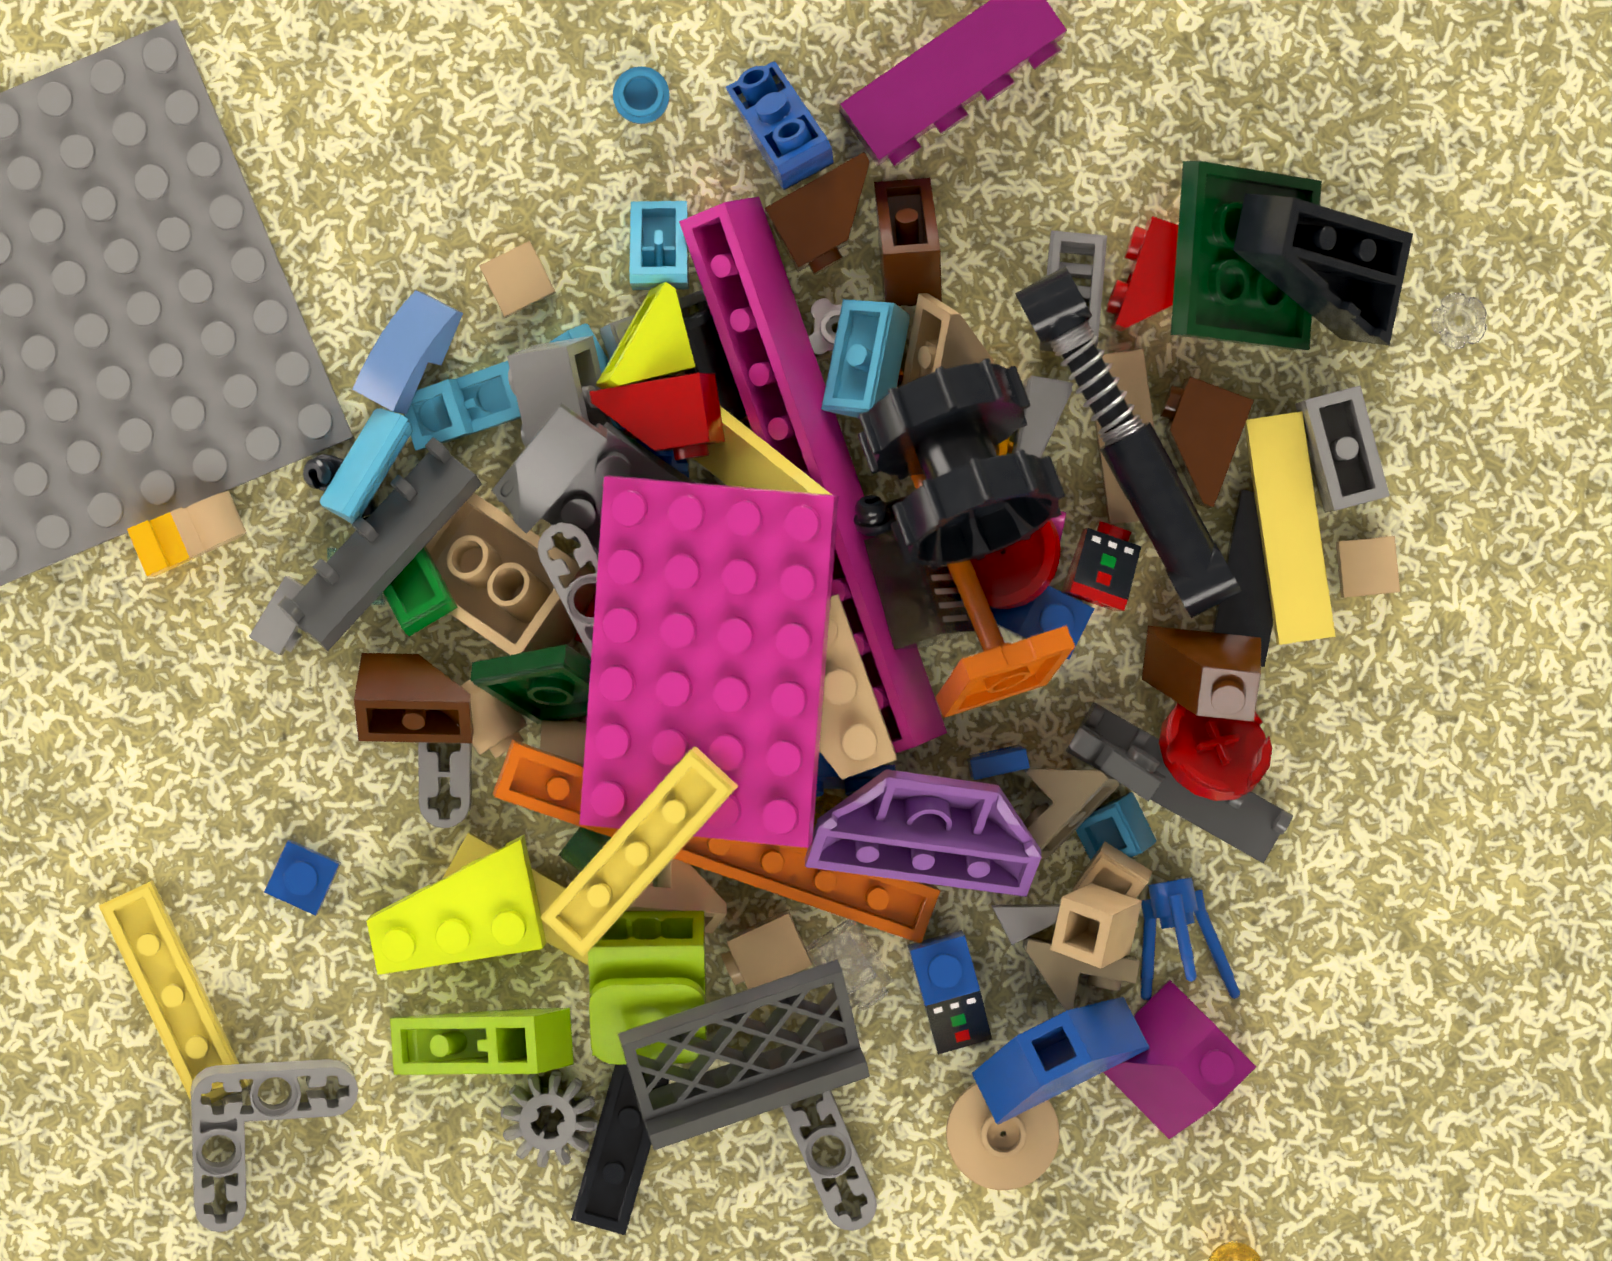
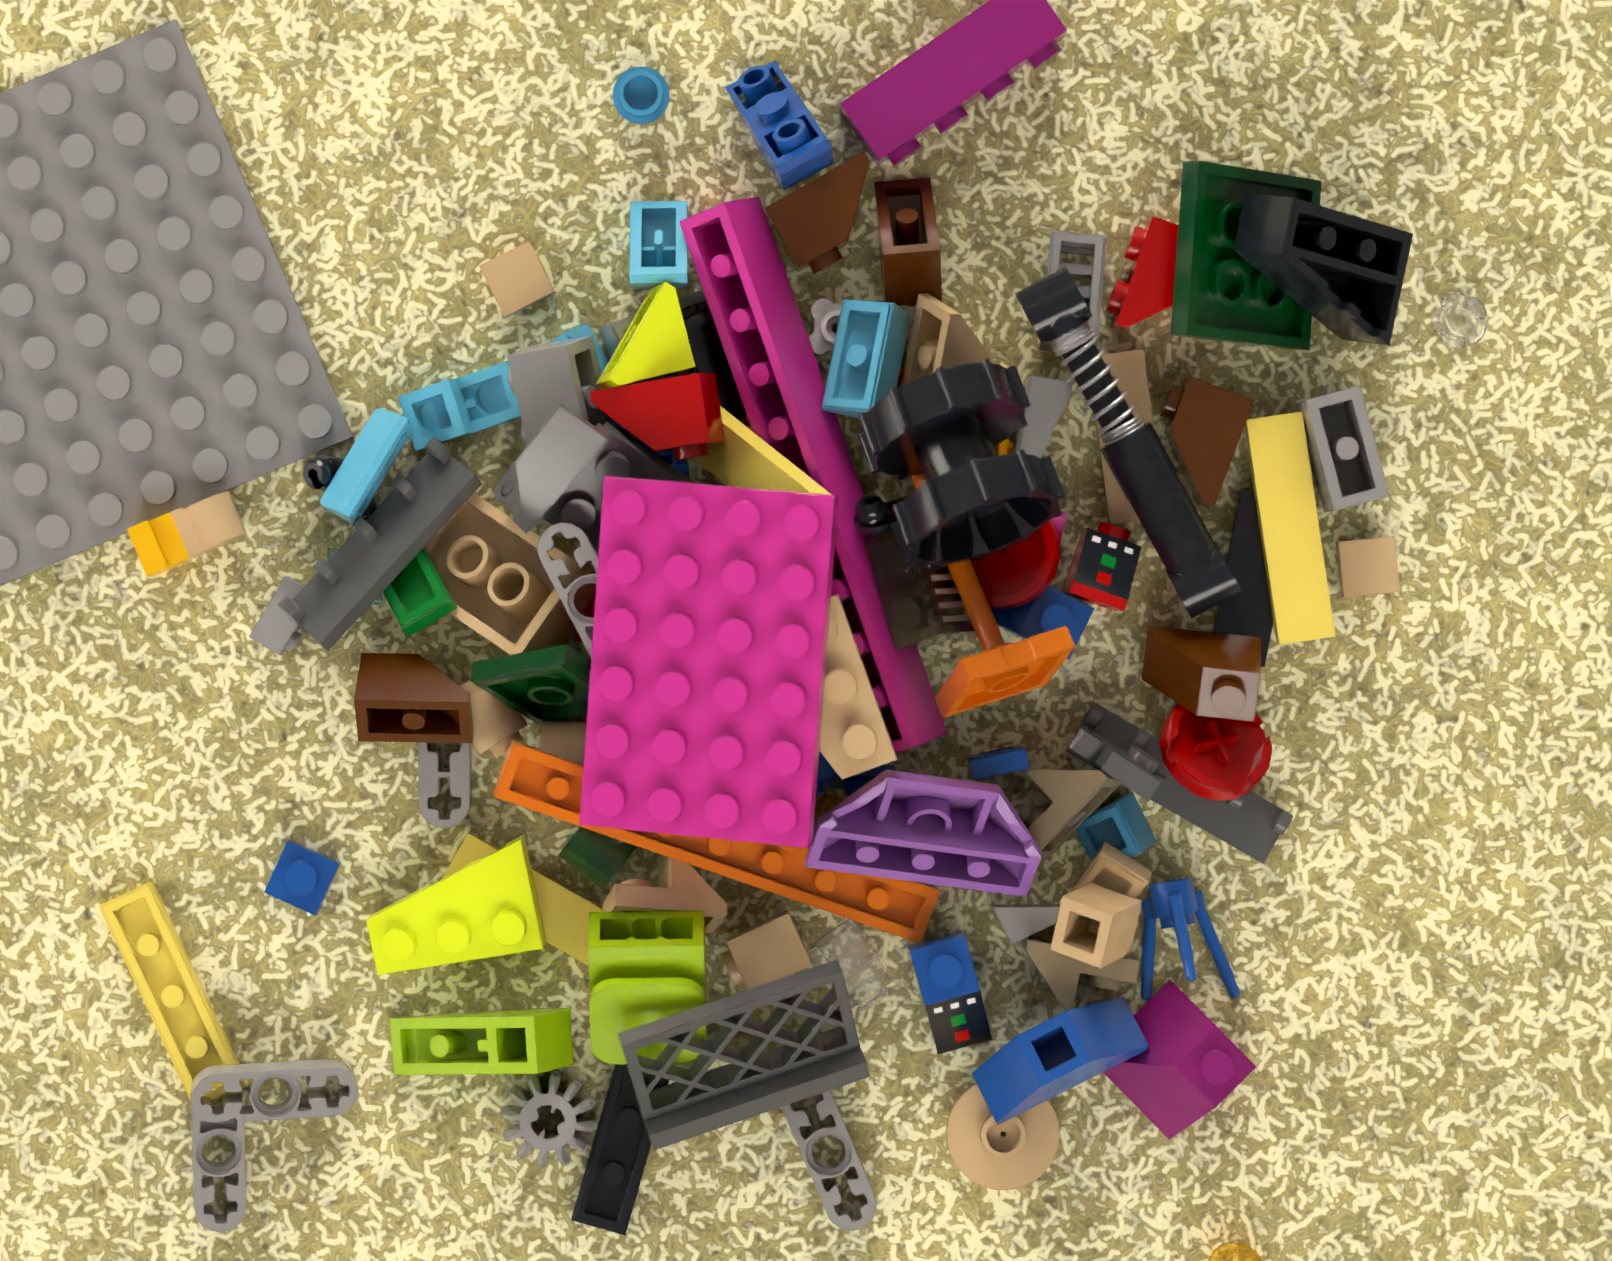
medium blue slope [352,290,463,414] -> none
light yellow tile [540,746,738,957] -> none

